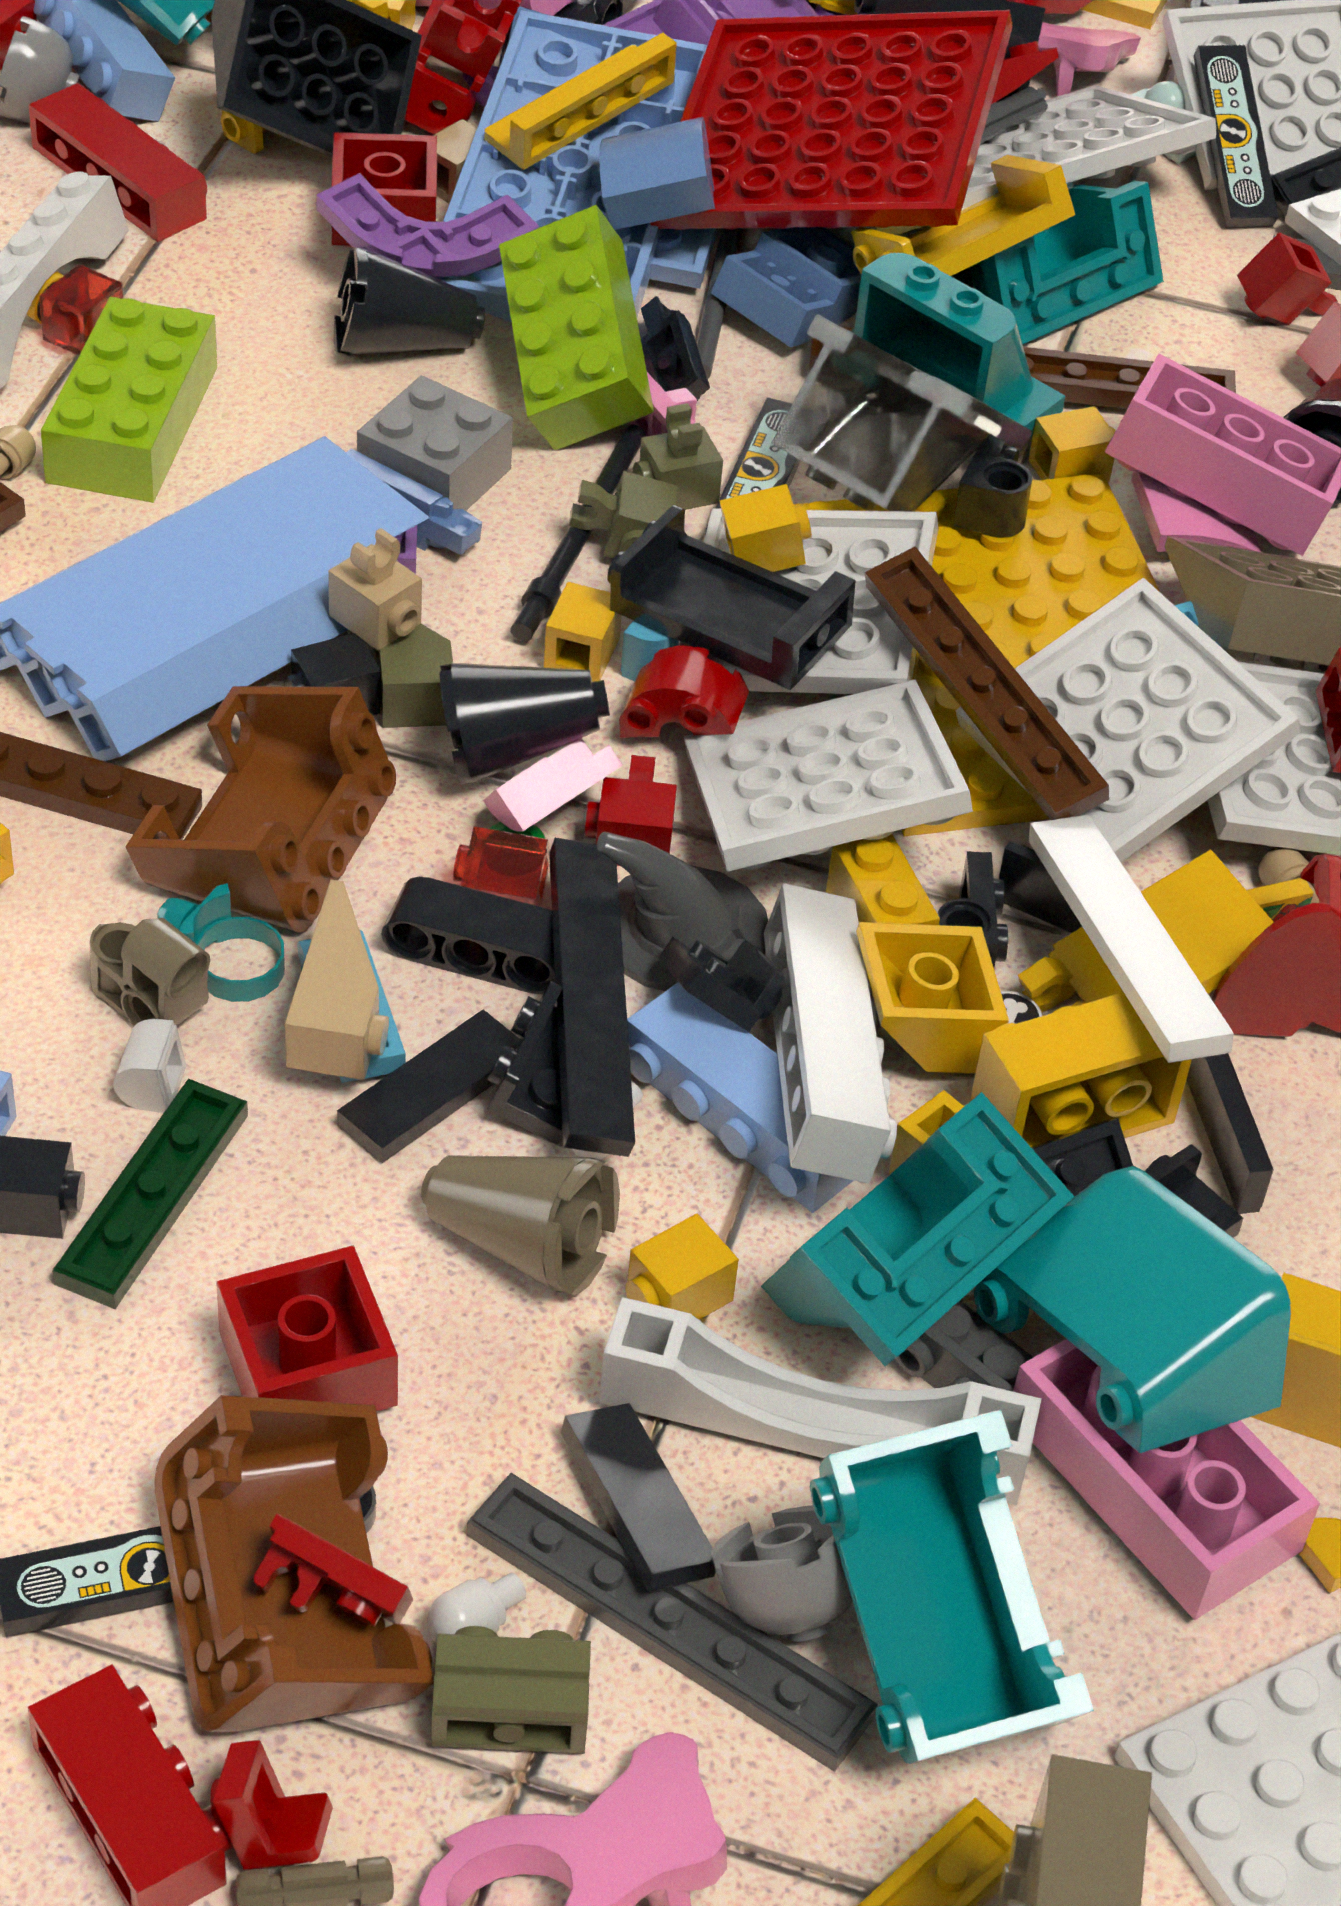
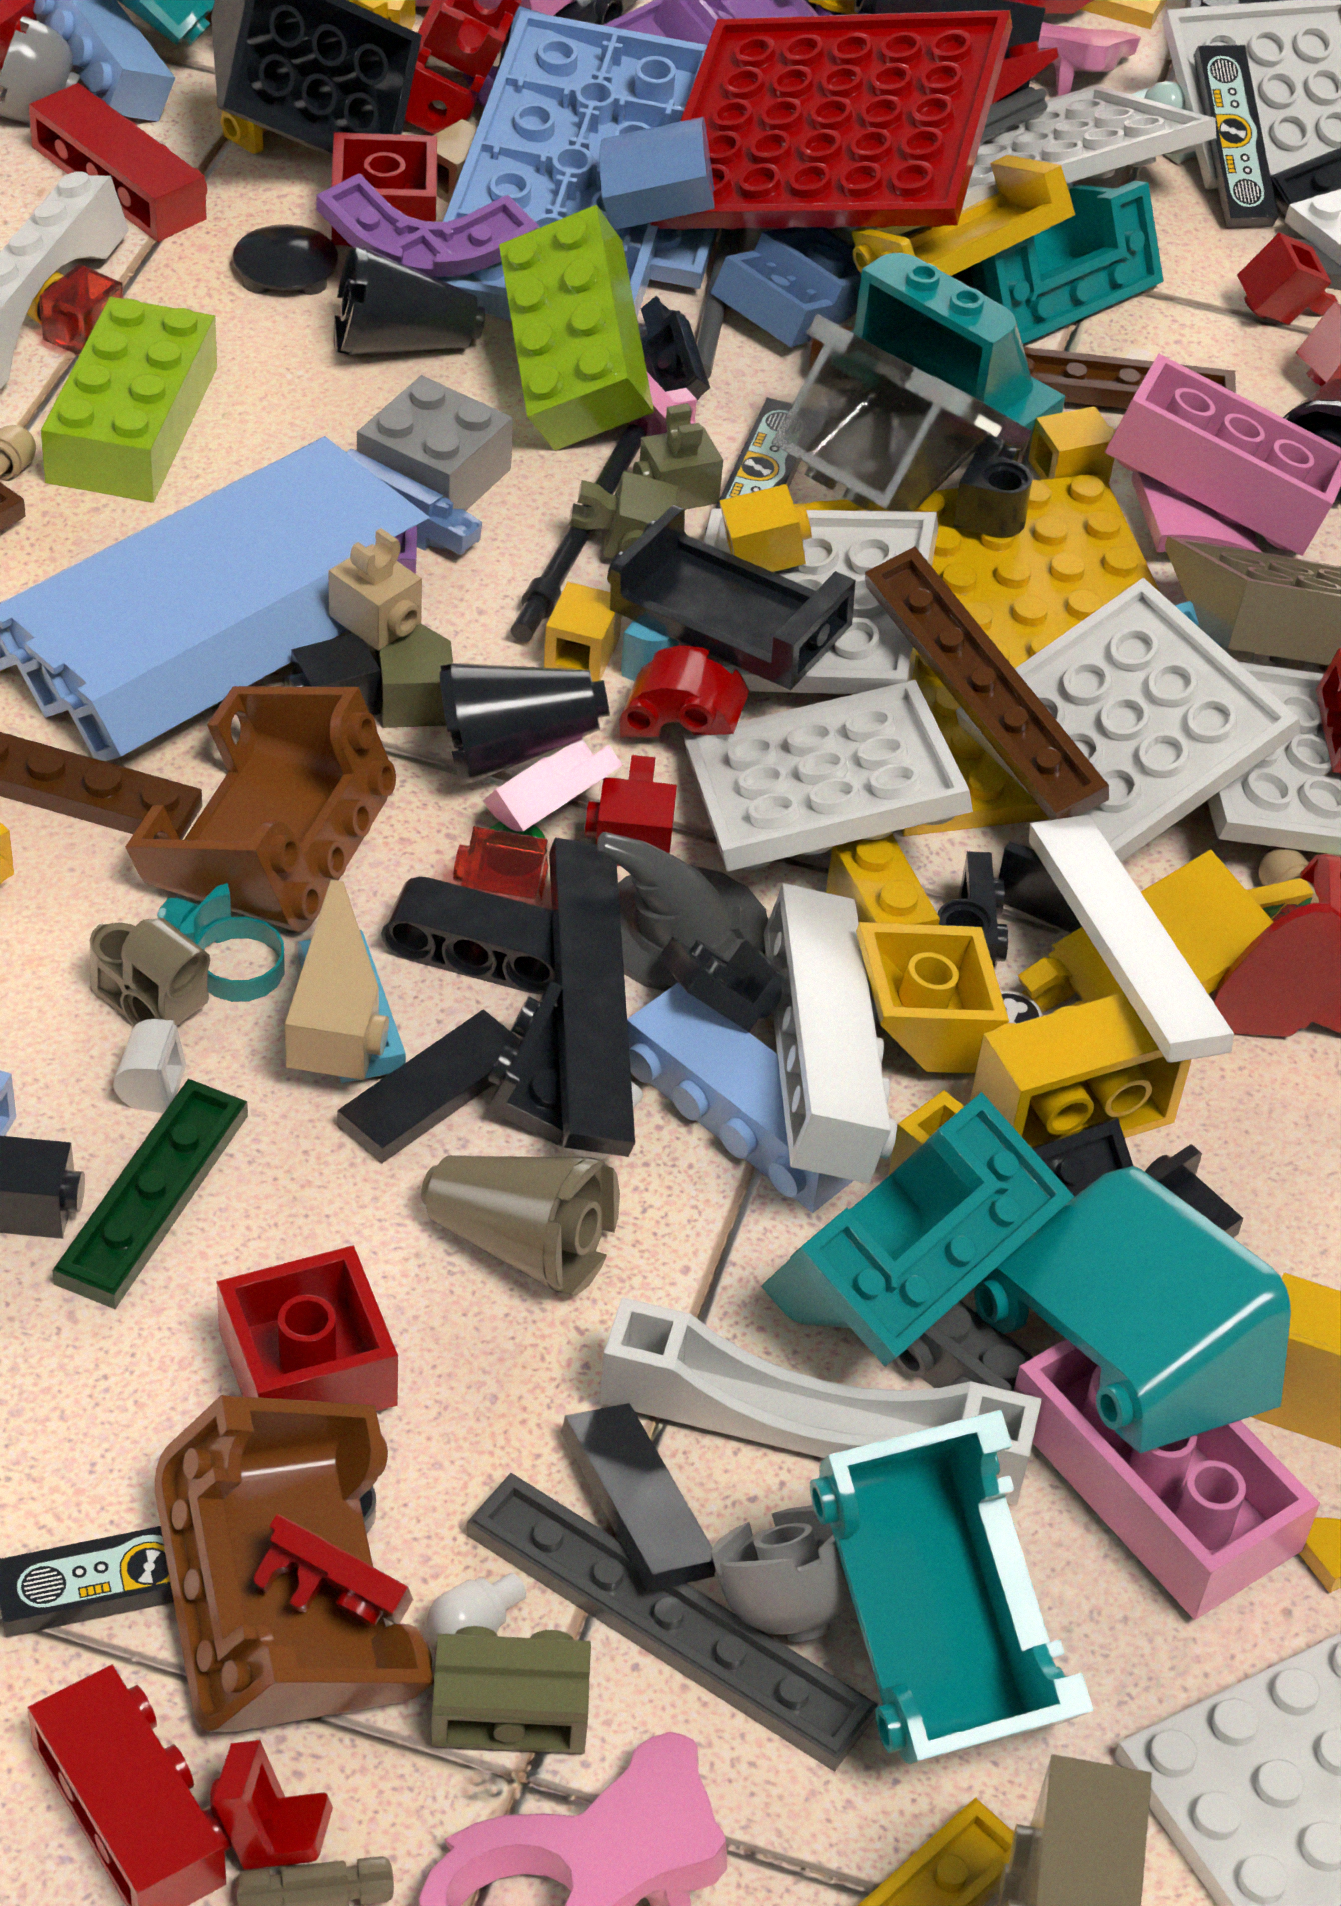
yellow panel [484,32,677,170] -> none
yellow brick [625,1213,739,1320] -> none
black tile [1186,1053,1274,1214] -> none
none -> black dish [233,224,338,295]

